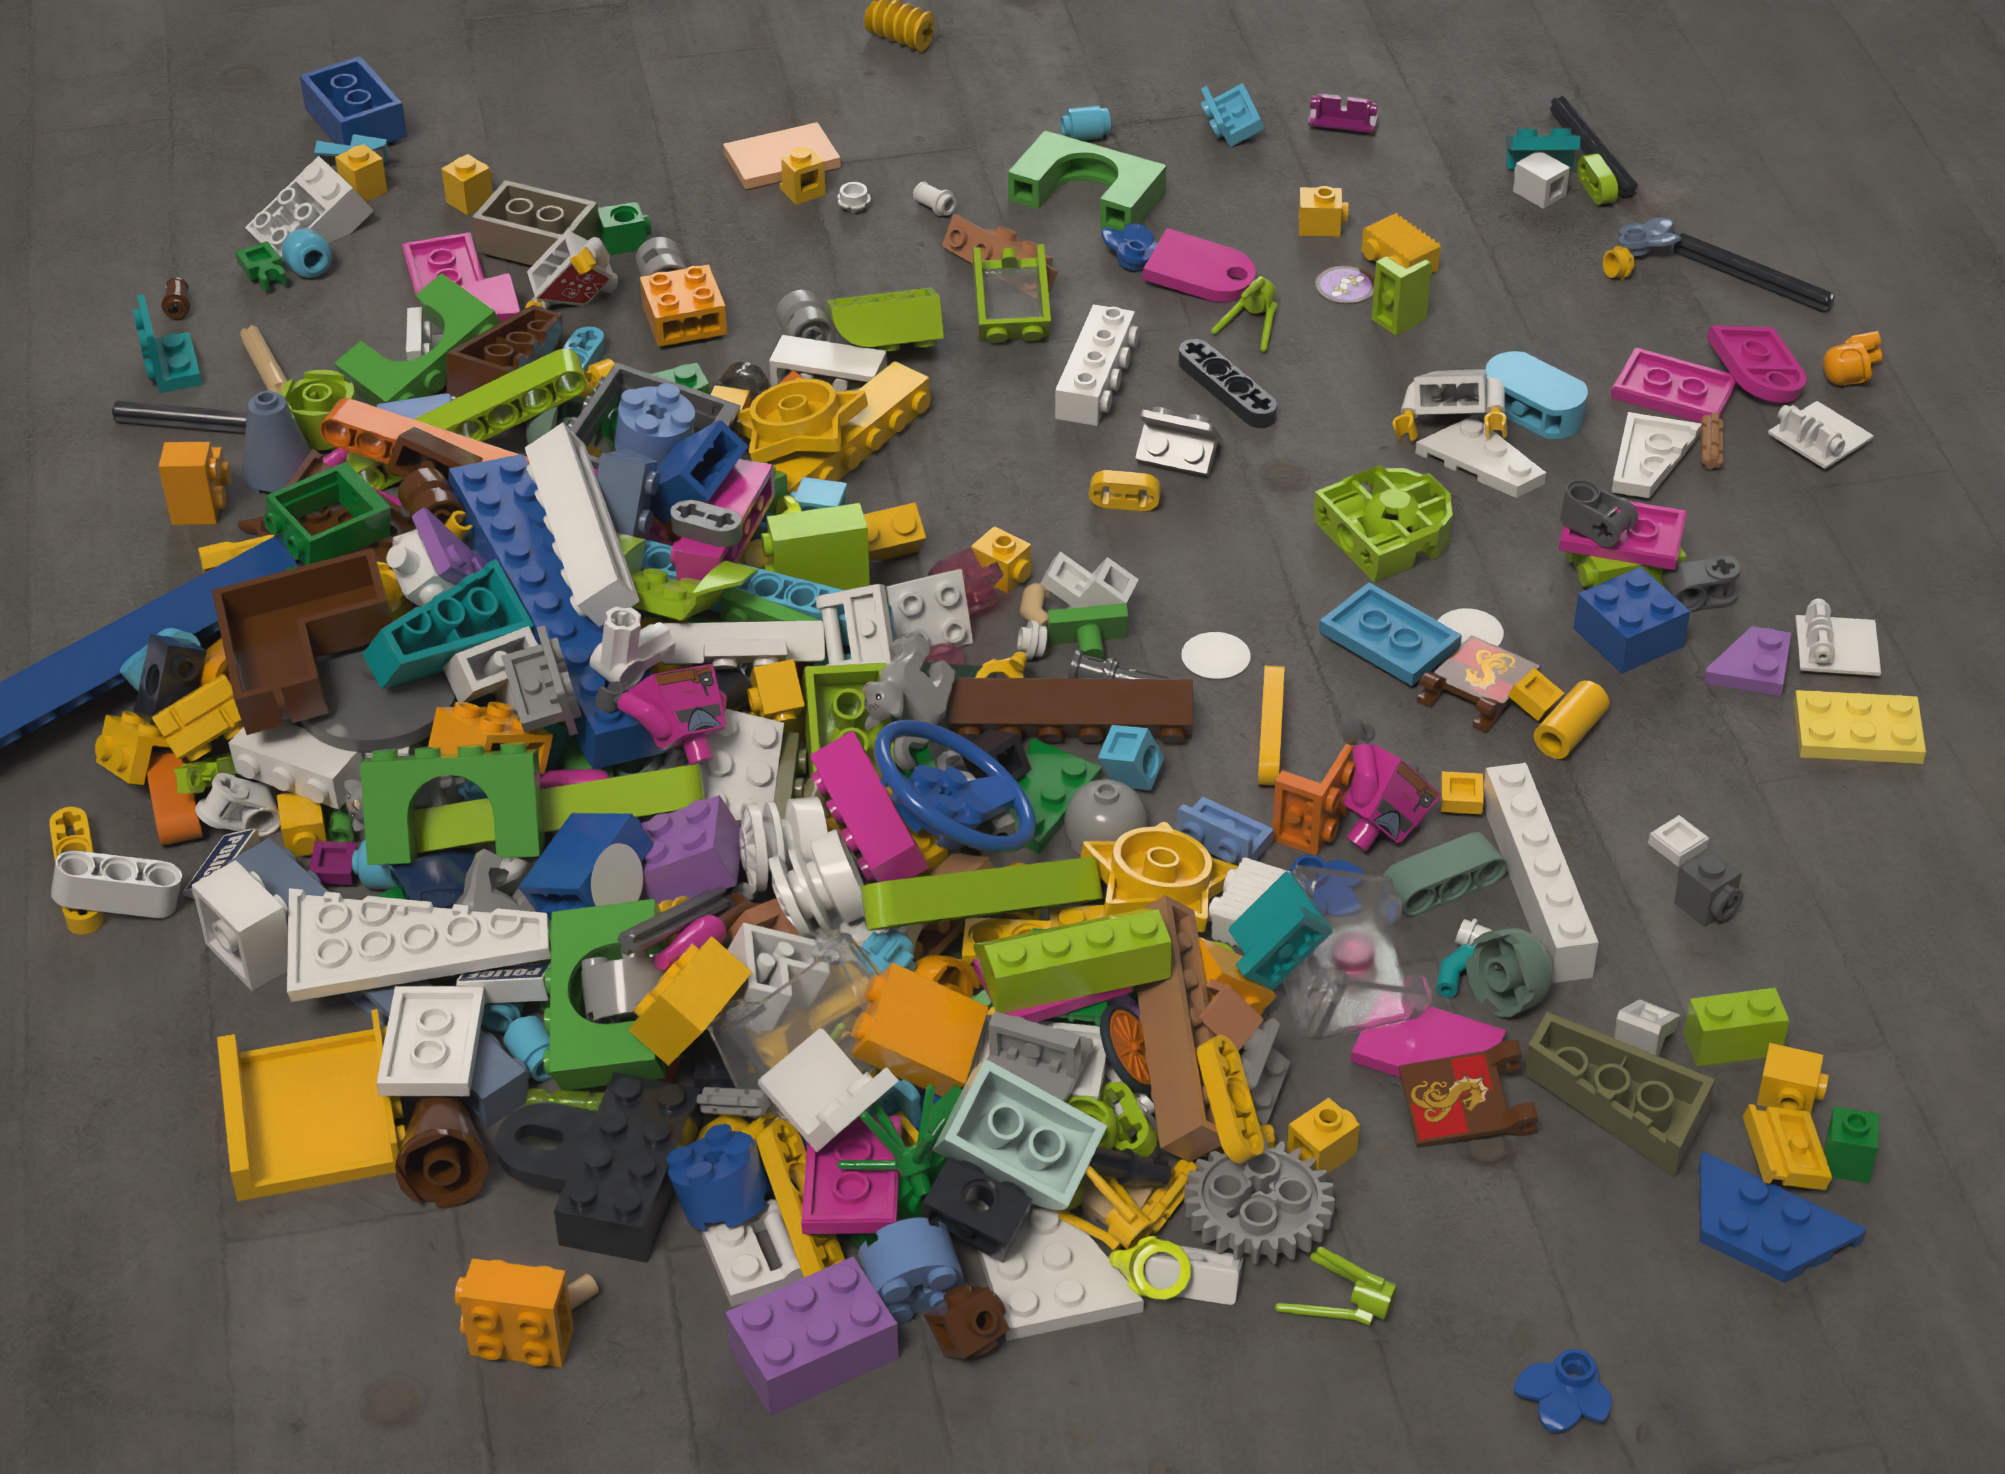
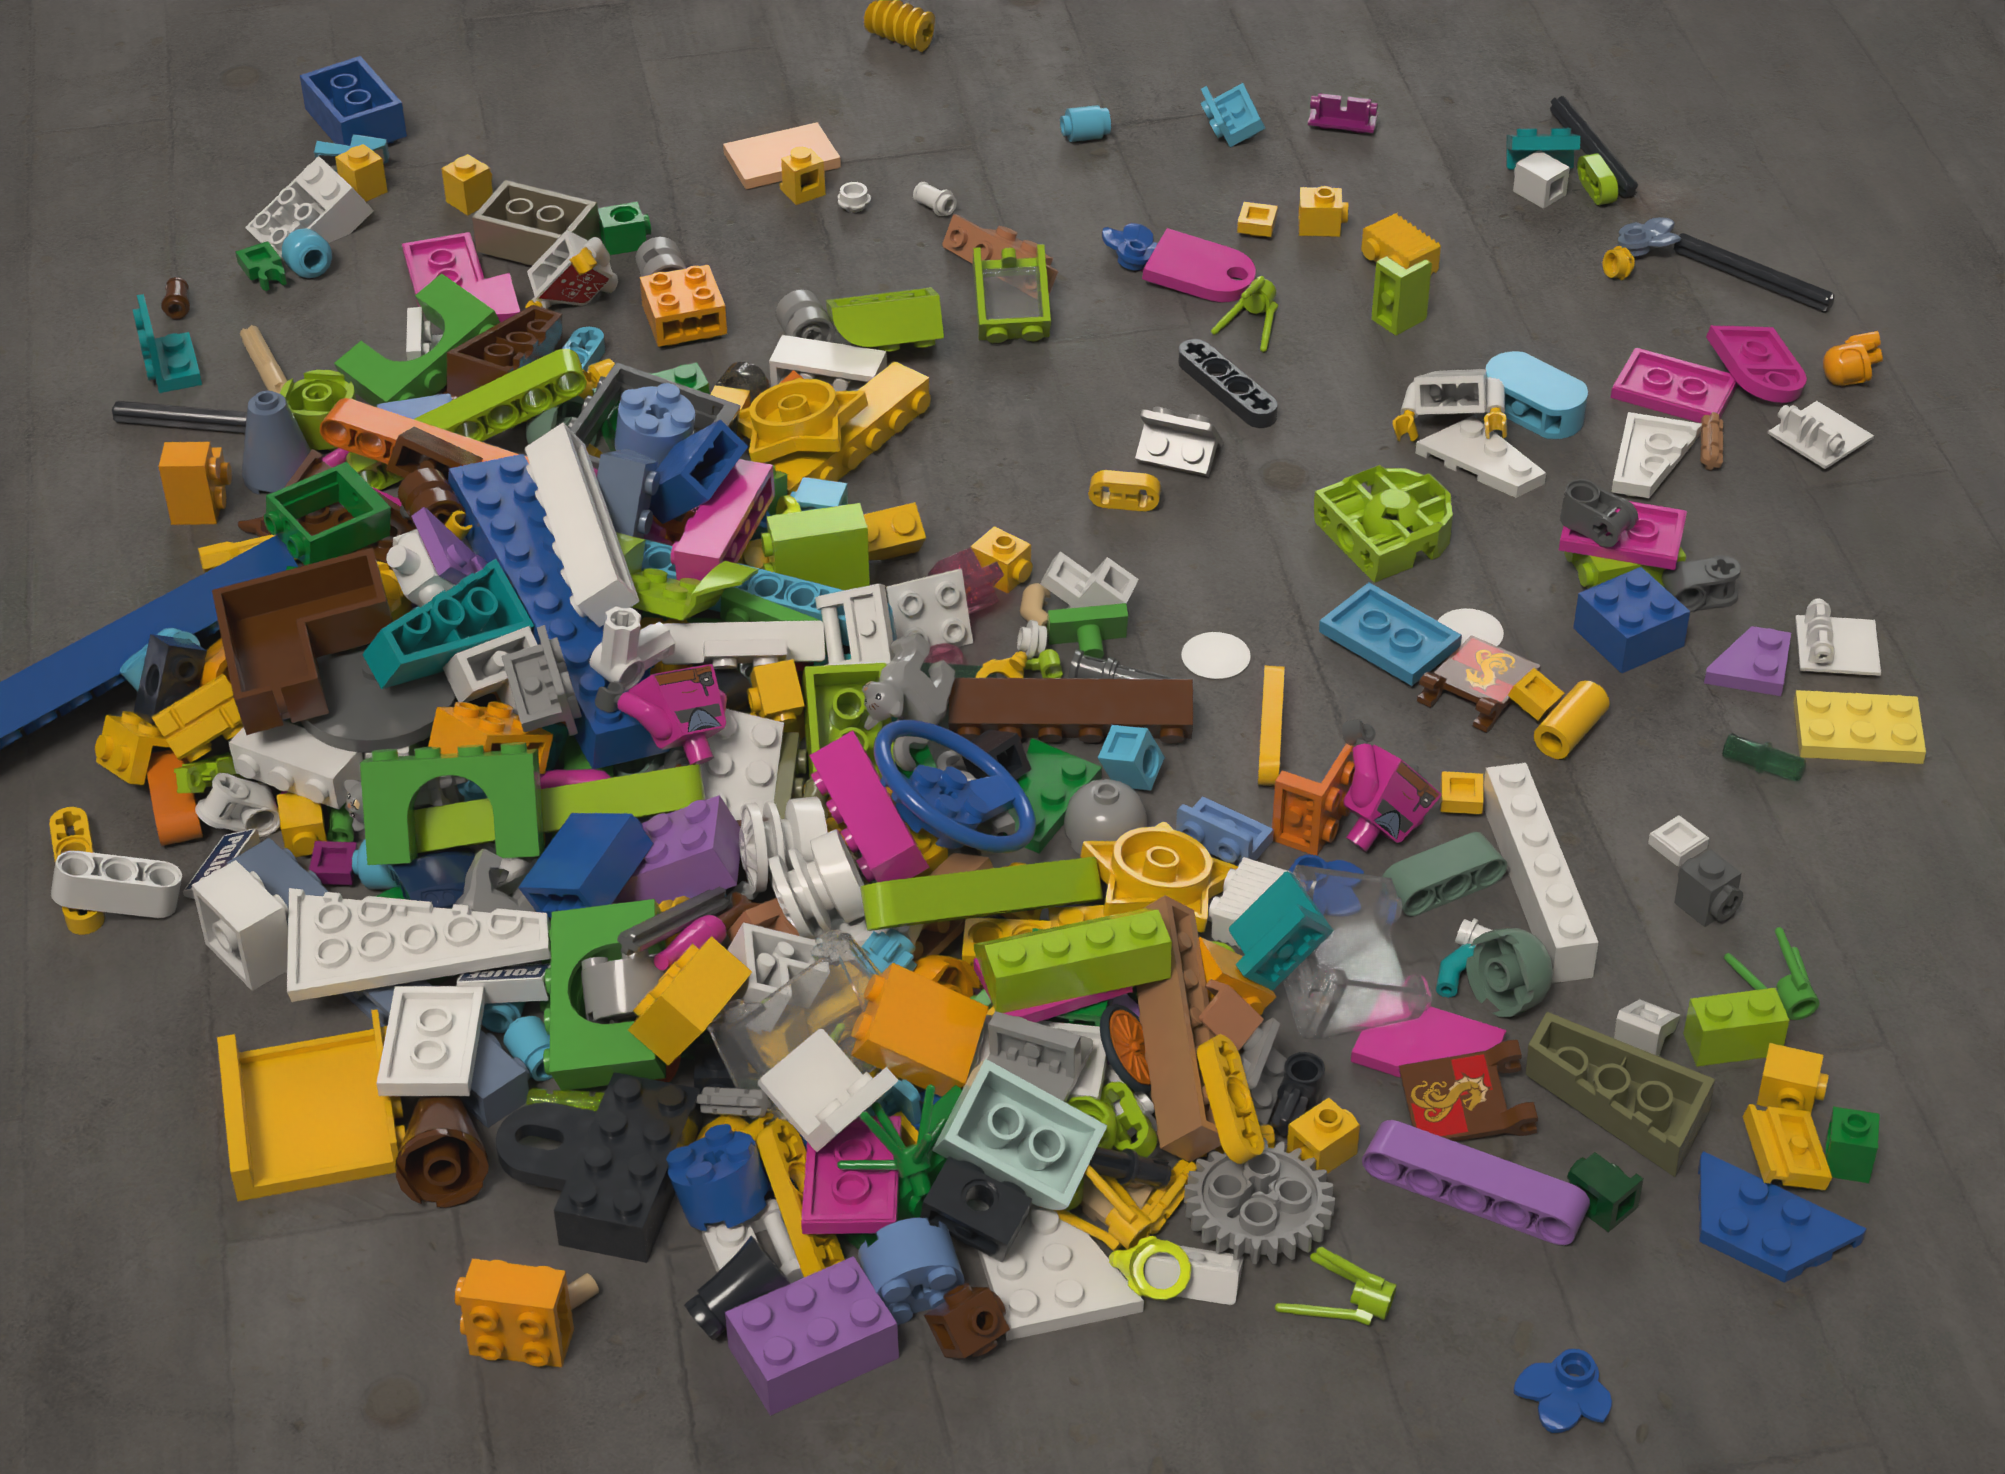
white sticker [591,843,643,906] -> none
dark grey beam [670,500,743,547] -> none
bright green arch [1008,131,1167,231] -> none
white brick [1055,304,1140,426] -> none
sticker [1315,266,1375,303] -> none
clear pink tile [1331,932,1376,973] -> none
none -> black plant [684,1235,791,1340]
none -> lime hand [1024,649,1063,678]
none -> yellow plate [1237,202,1278,237]
none -> black axle [1271,1052,1325,1137]
none -> medium lavender beam [1362,1120,1590,1245]
none -> dark green brick [1567,1152,1644,1233]
none -> clear green axle [1722,733,1806,781]
none -> bright green plant [1724,927,1820,1020]

